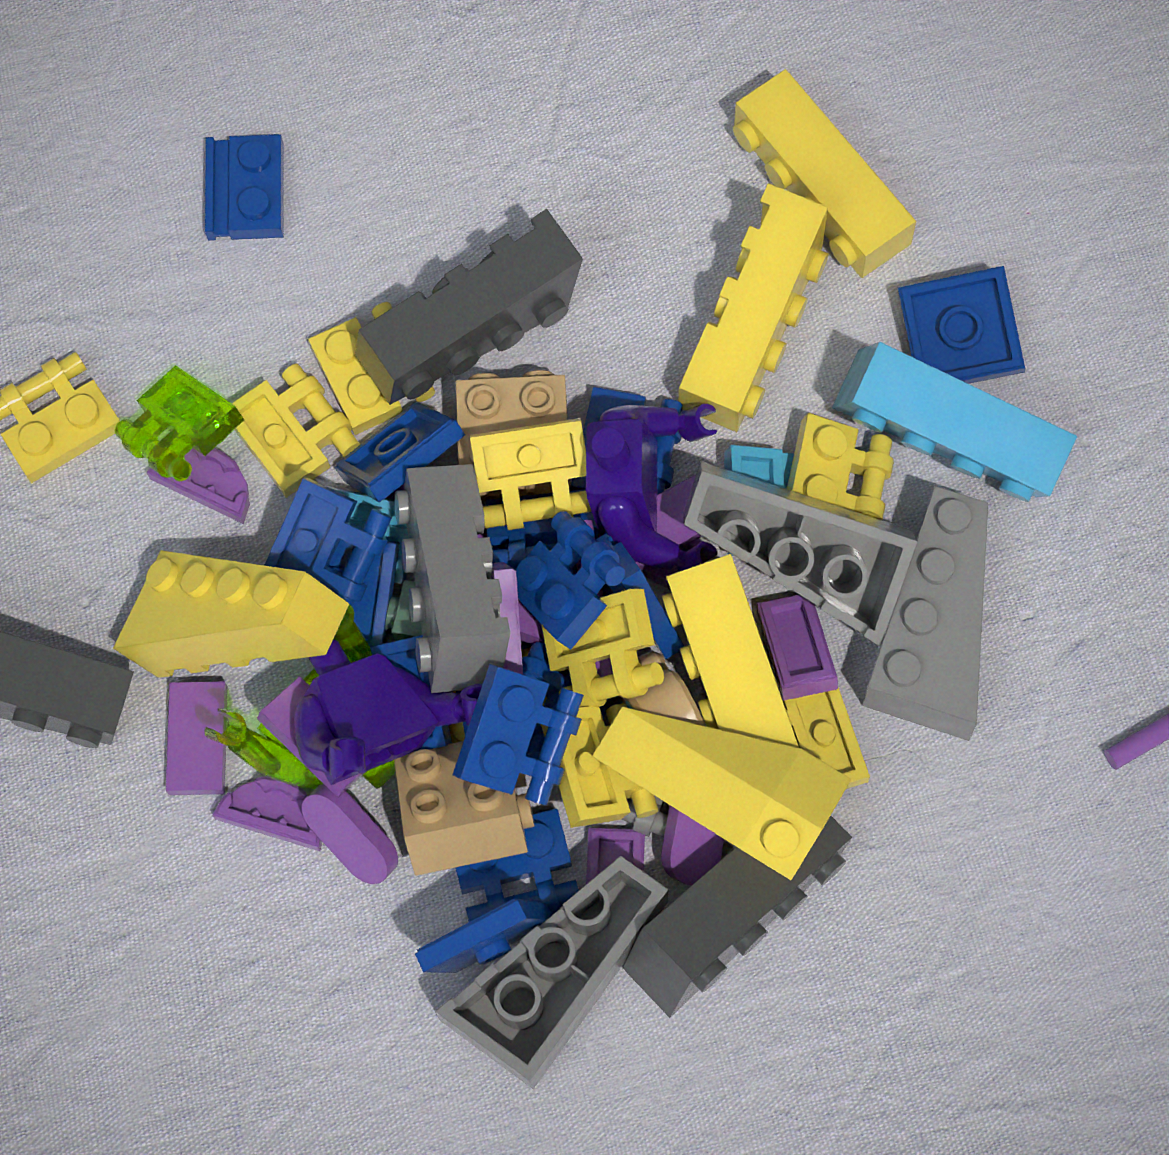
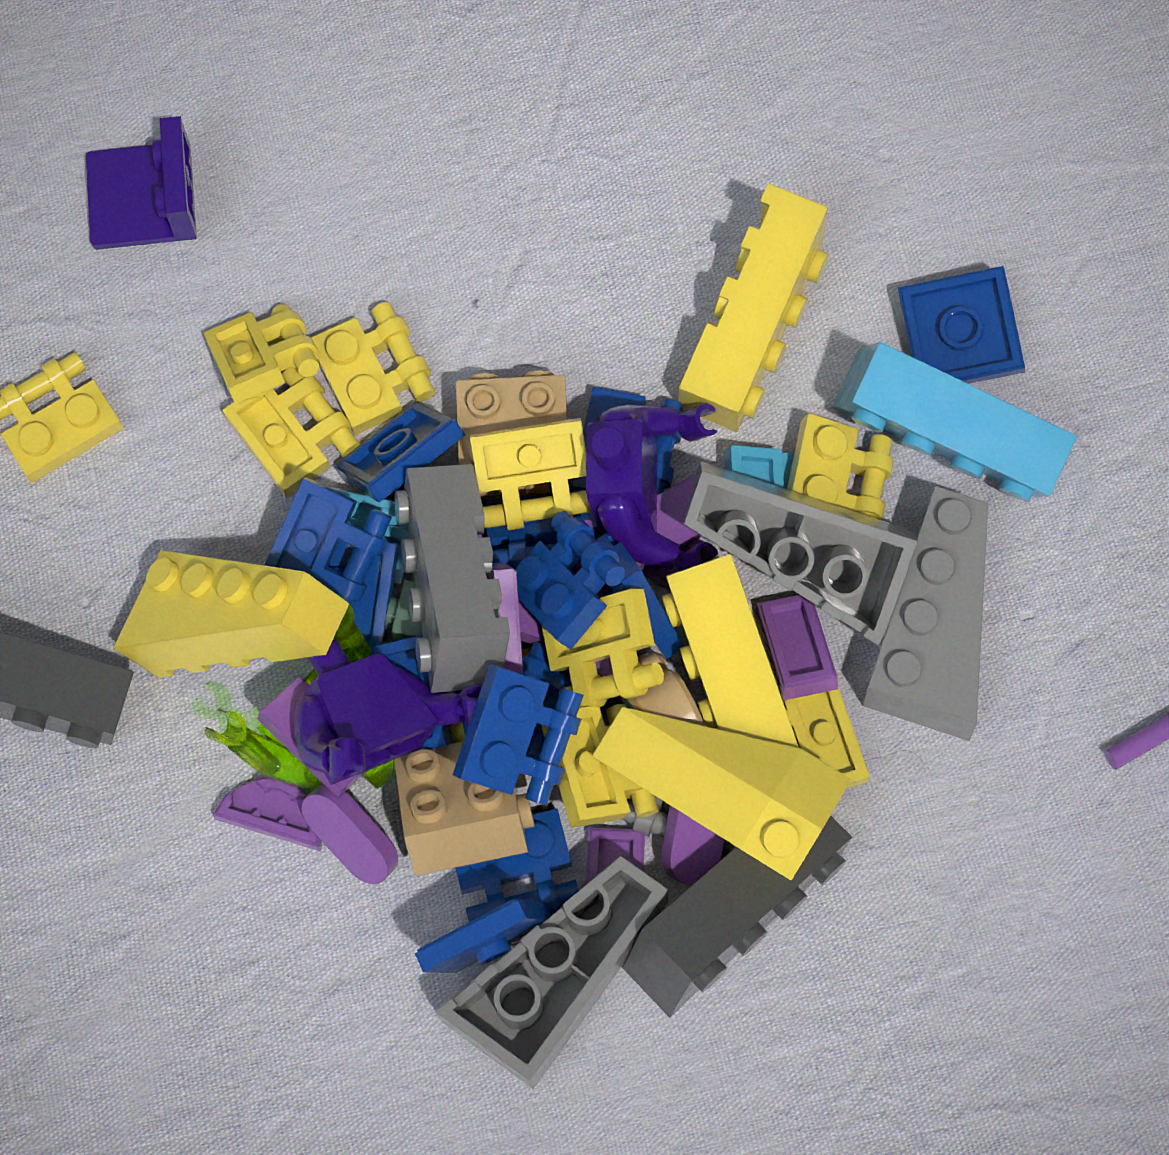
clear neon green plate [115,365,244,481] -> none
medium lavender tile [147,445,250,524] -> none
medium lavender tile [166,681,228,795] -> none
blue plate [205,134,284,241] -> none
dark grey wedge [355,209,583,405] -> none
light yellow brick [733,69,916,278] -> none
none -> dark purple bracket [86,116,197,250]
none -> light yellow plate [203,304,319,405]

